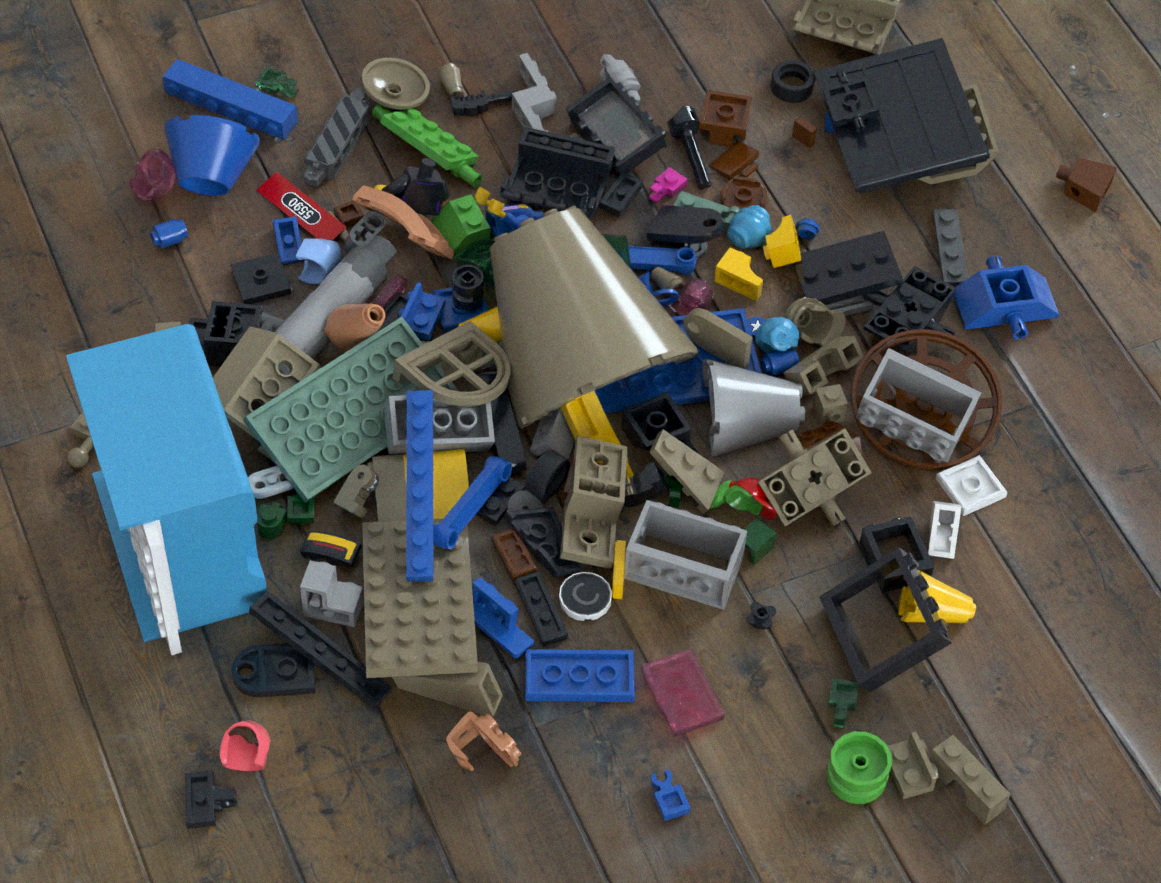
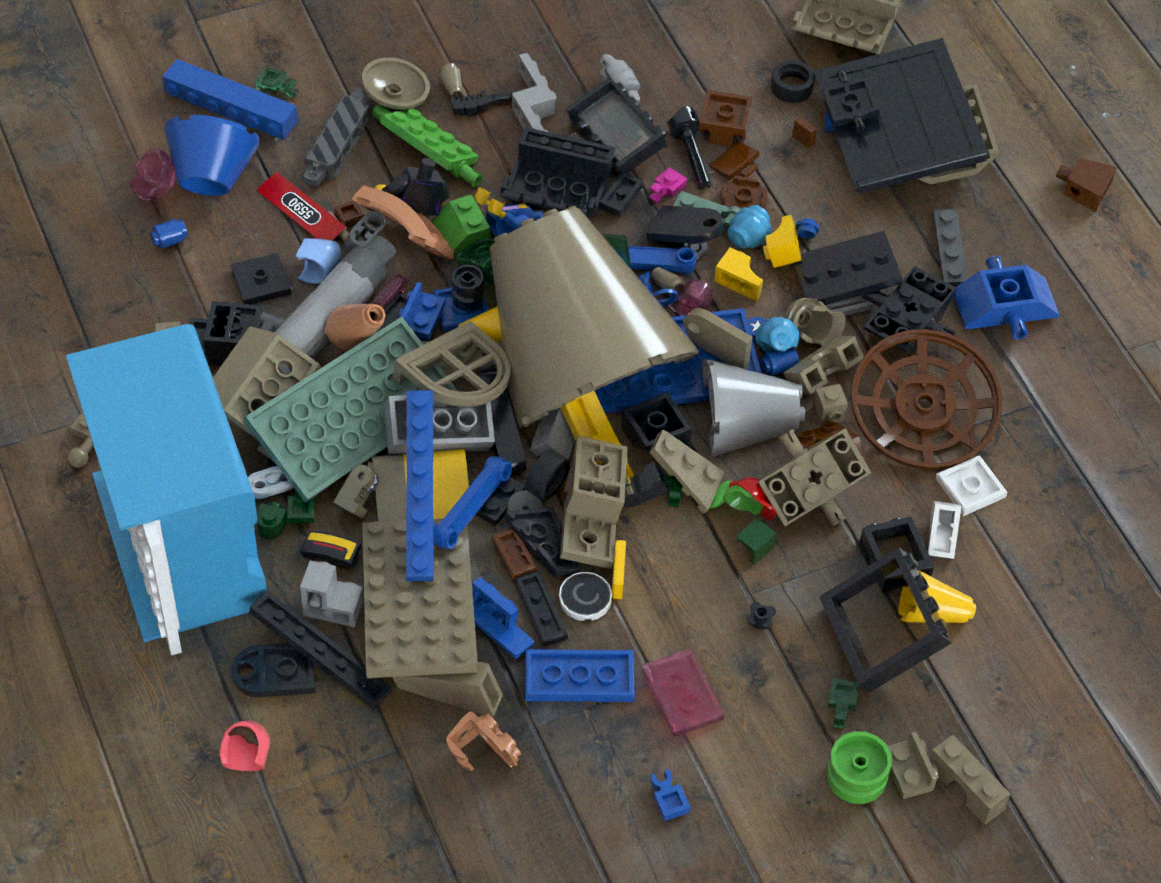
black hinge [185,770,237,829] -> none
blue slope [273,216,305,264] -> none
light grey hose [624,500,747,610] -> none
light grey hose [856,348,981,463] -> none

